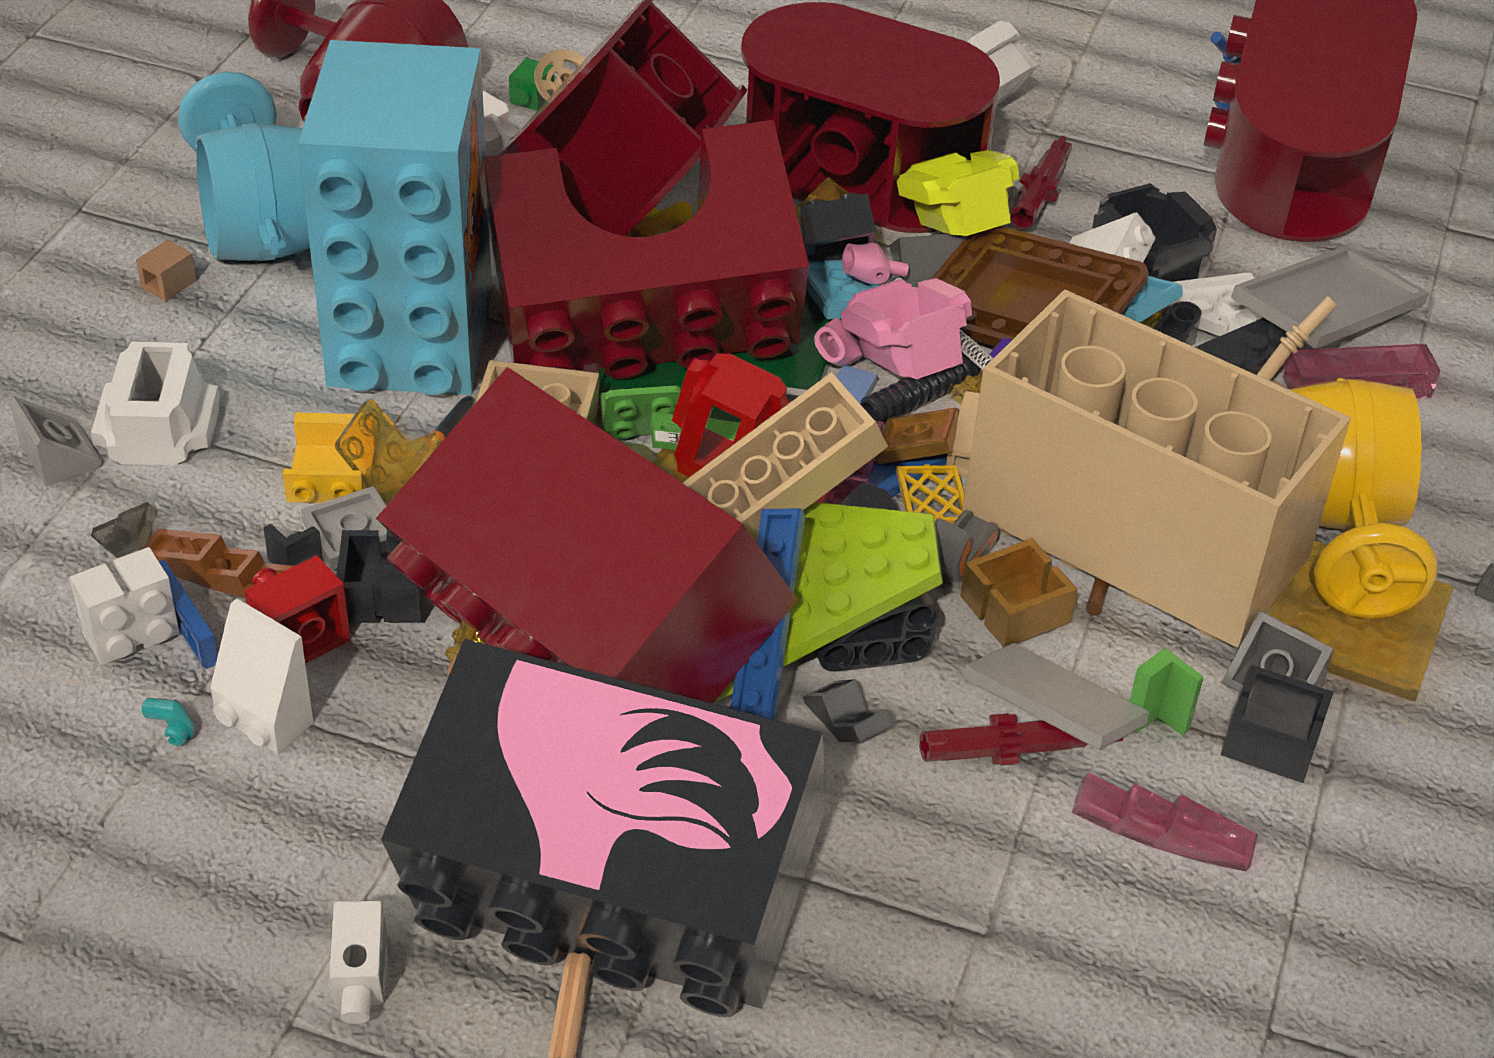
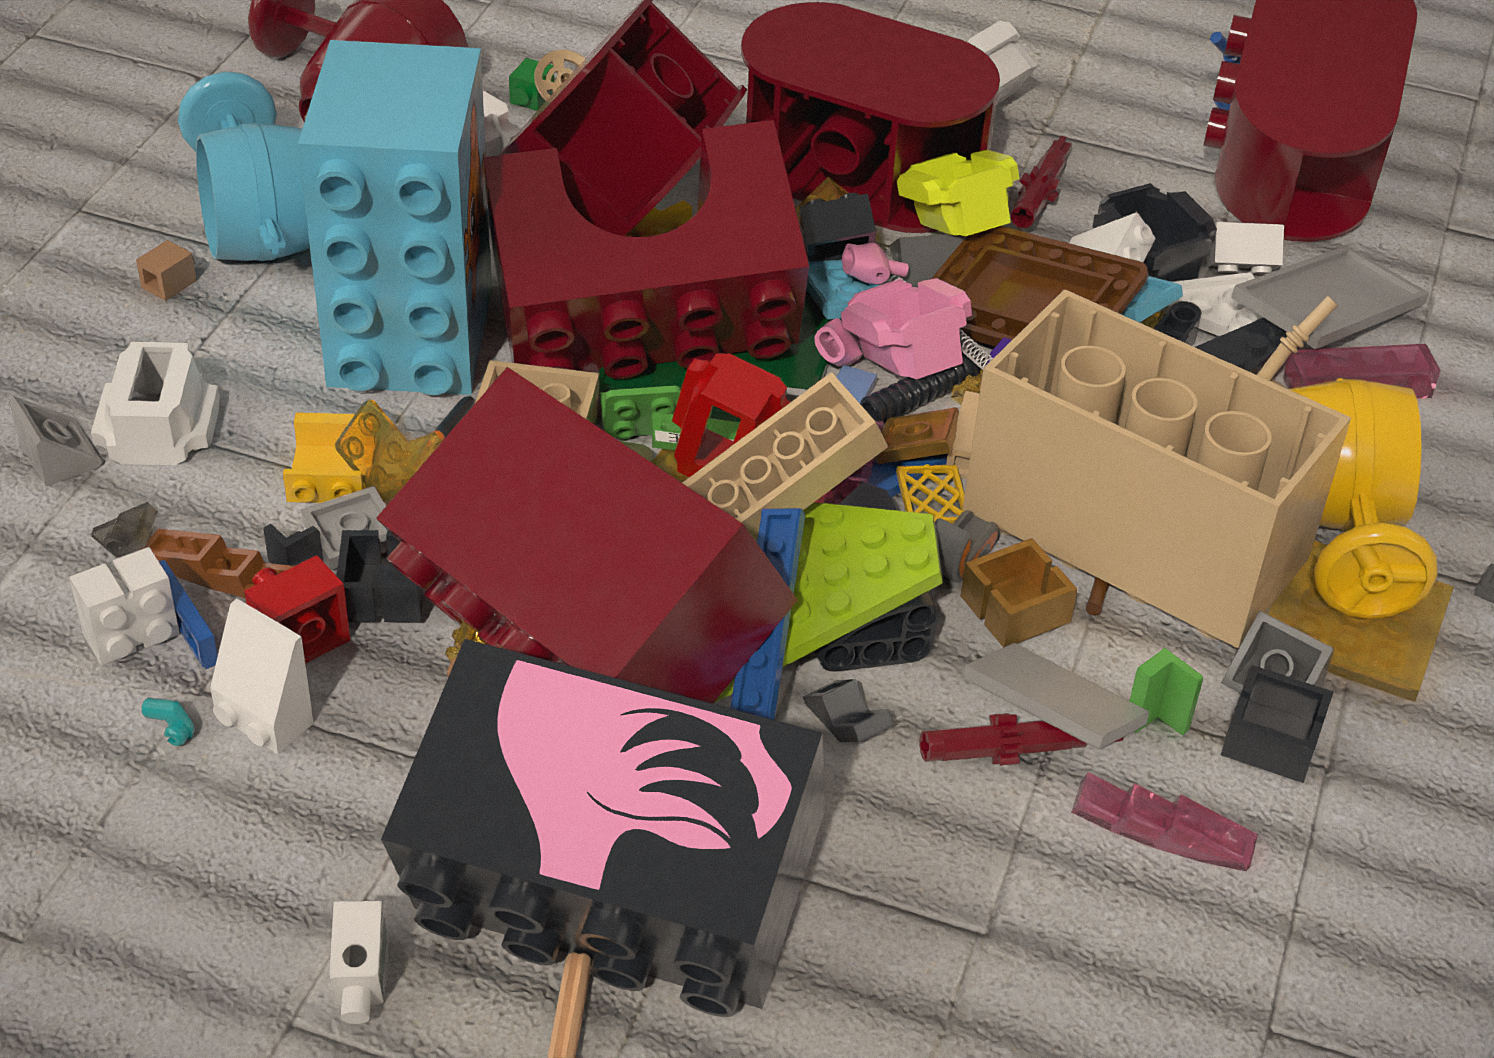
none -> white slope [1205,222,1284,275]

